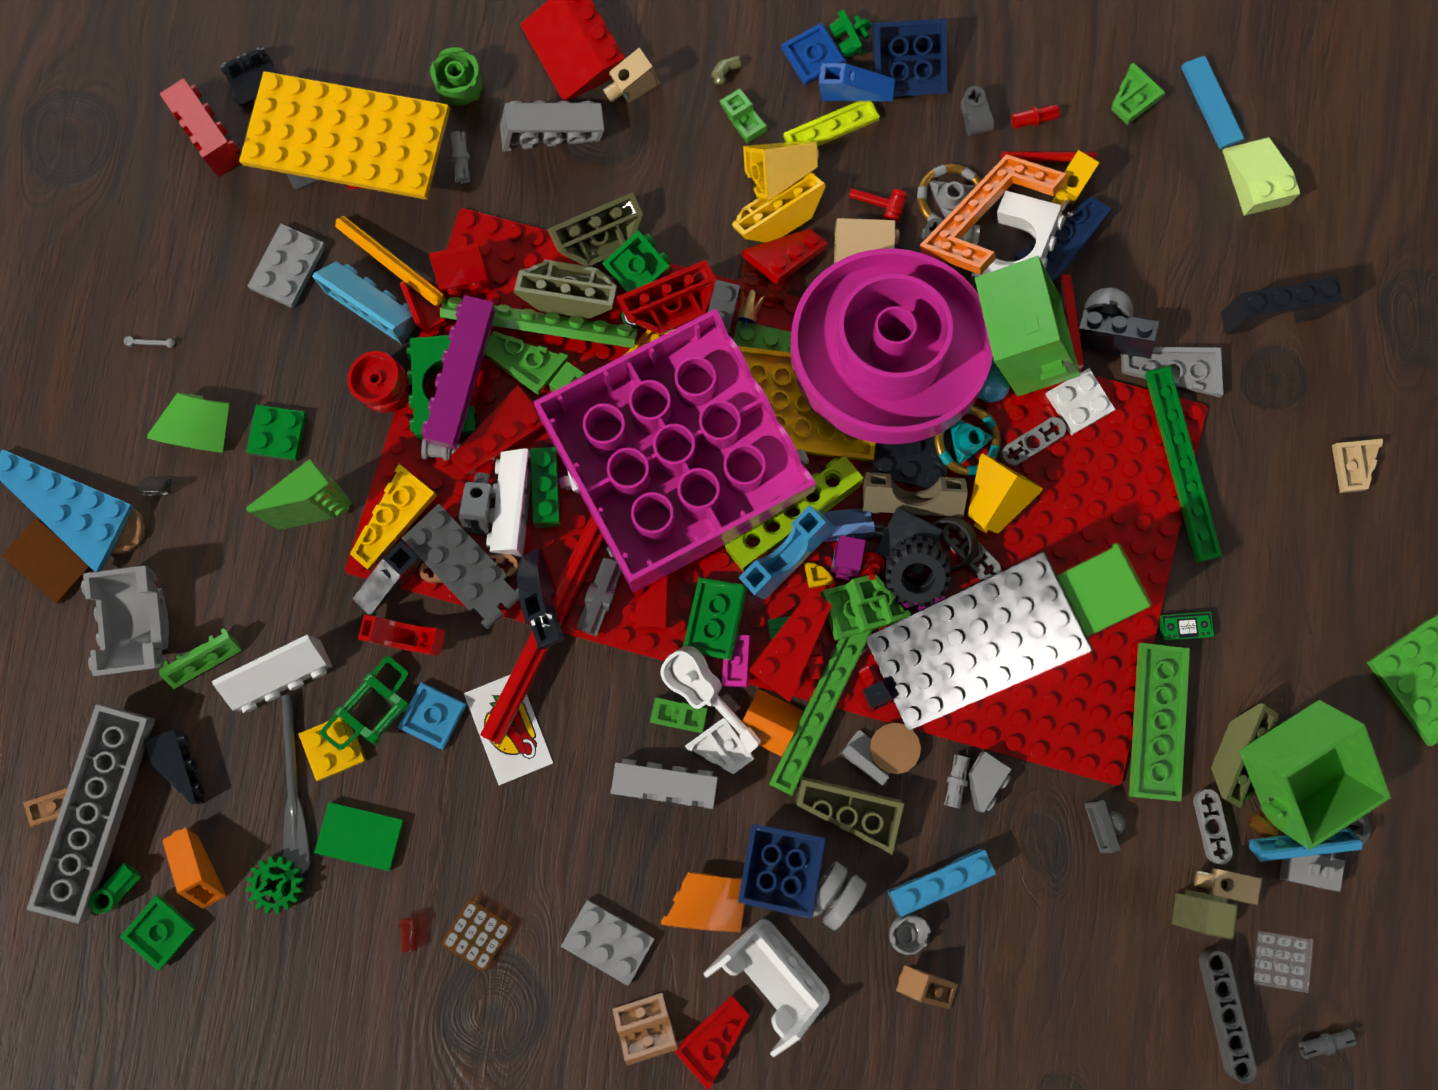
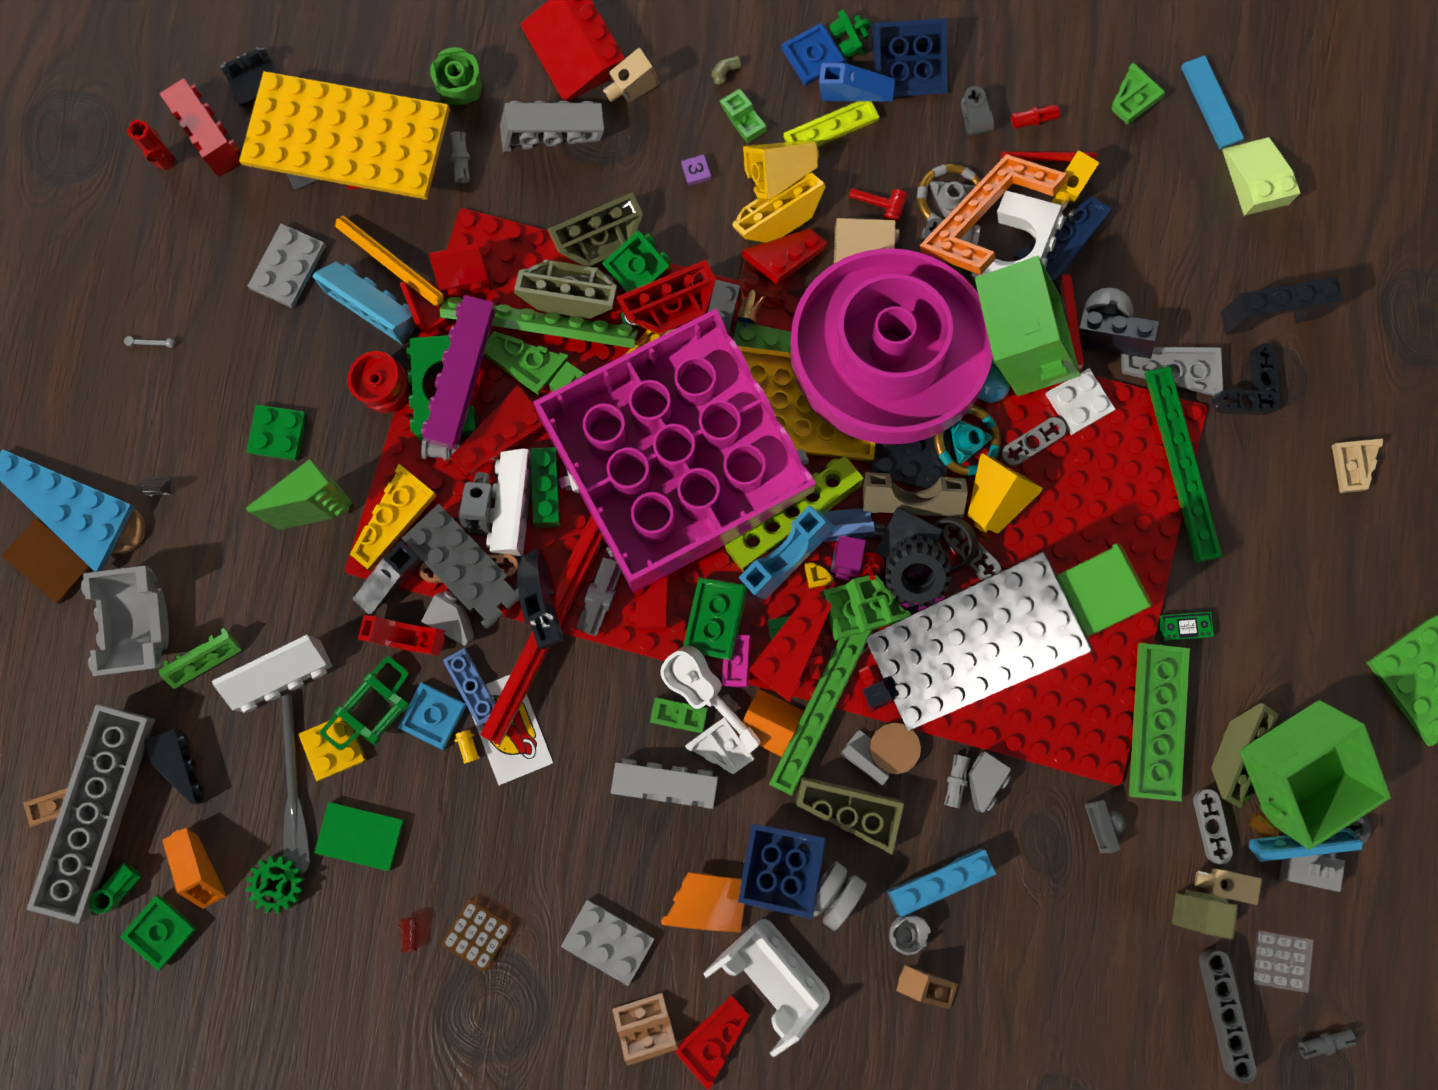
bright green slope [147,392,229,453] -> none
none -> red piece [127,119,176,171]
none -> light grey slope [421,591,475,646]
none -> medium blue tile [443,648,496,727]
none -> yellow pin [454,730,480,764]
none -> medium lavender tile [681,155,711,186]
none -> black beam [1212,343,1281,415]

